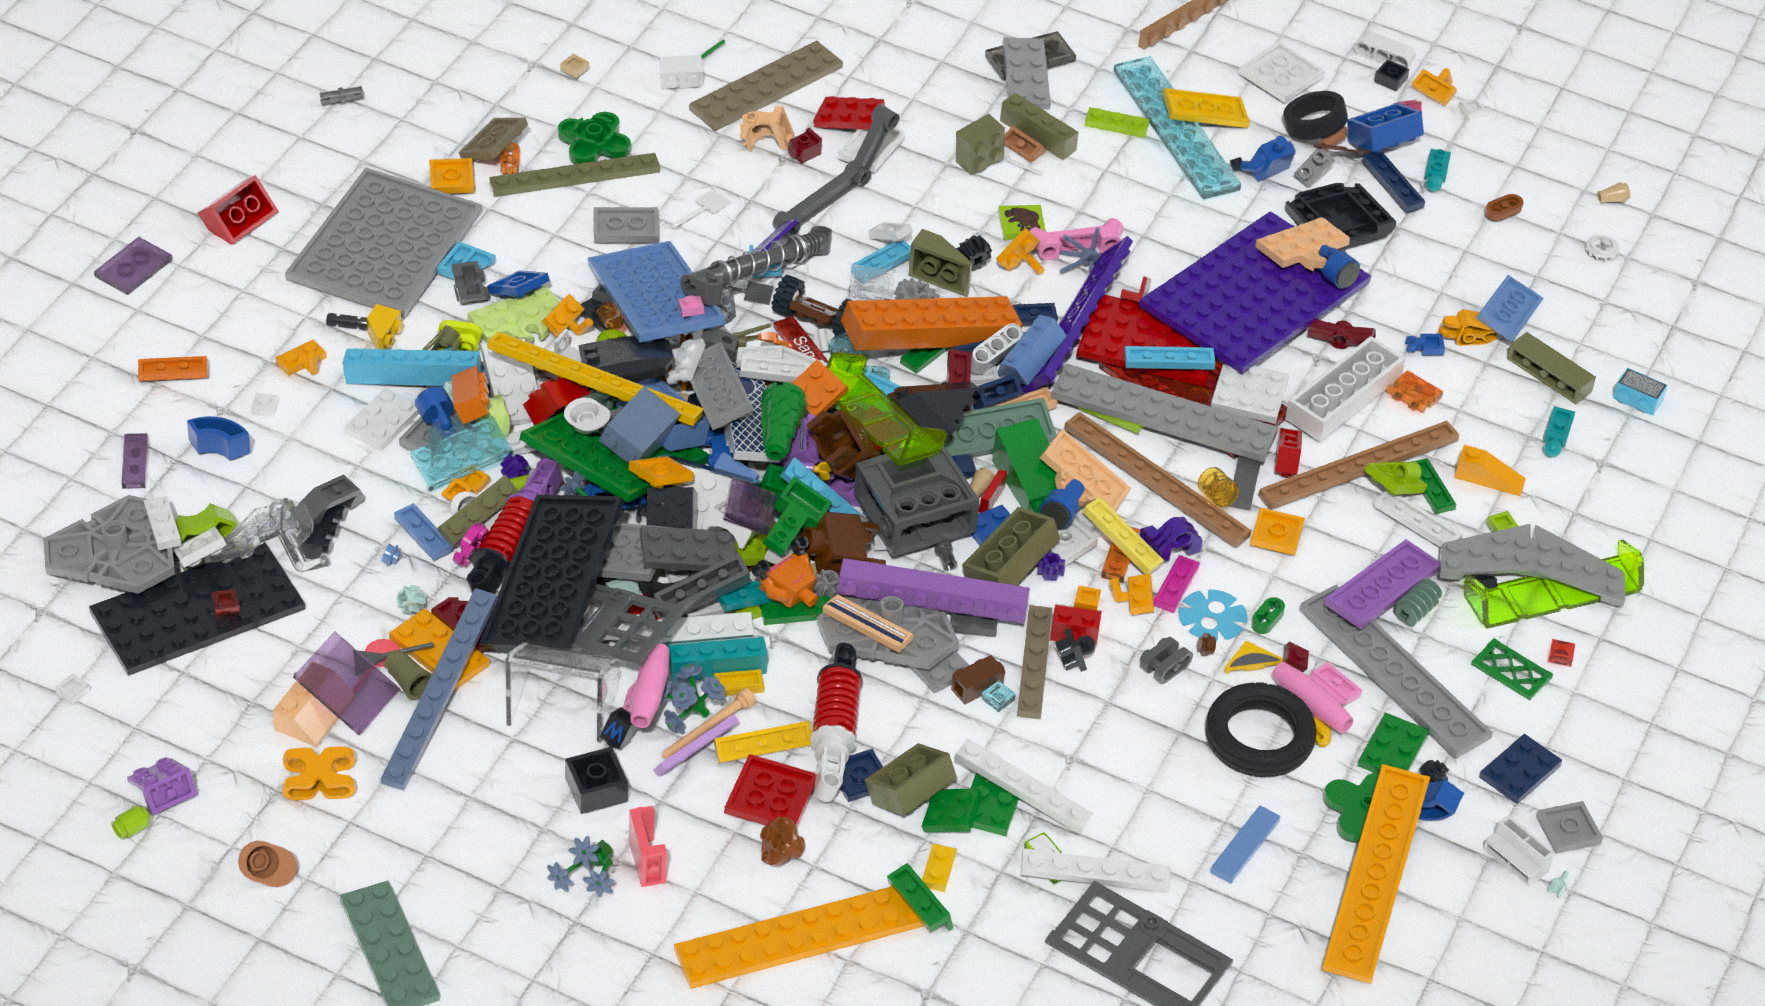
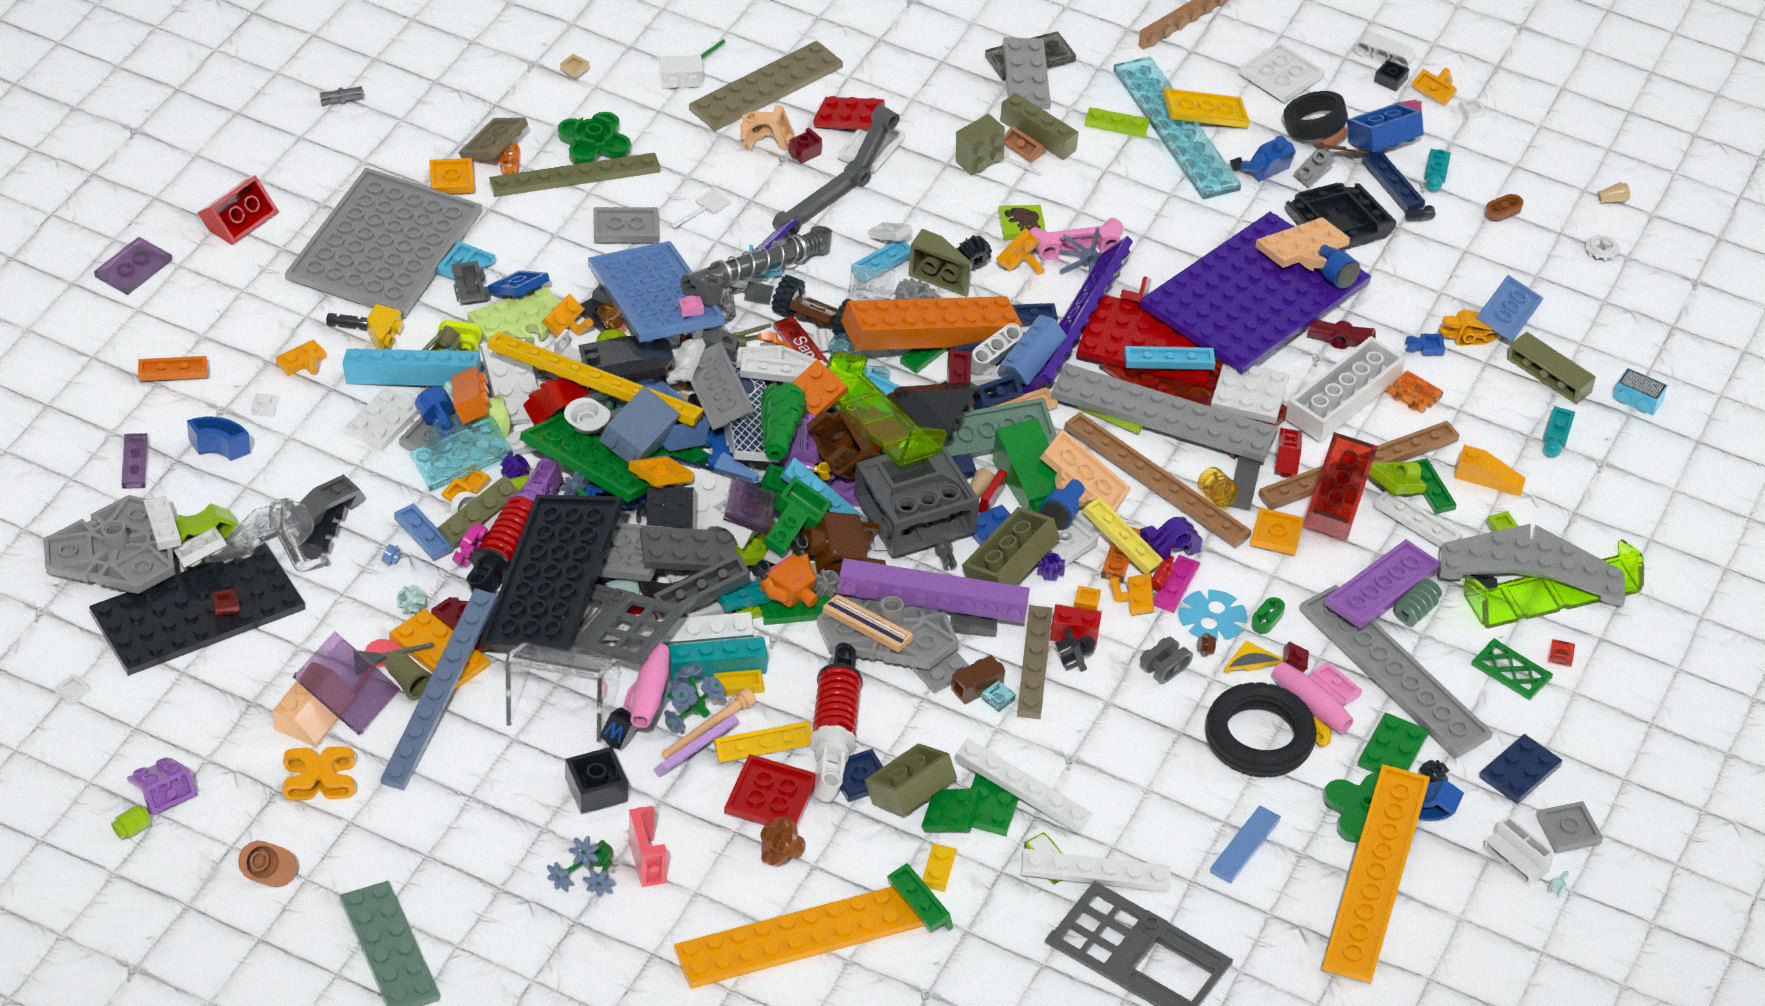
none -> red piece [1151,555,1174,591]
none -> clear red brick [1304,432,1378,540]
none -> black arm [1406,205,1436,221]

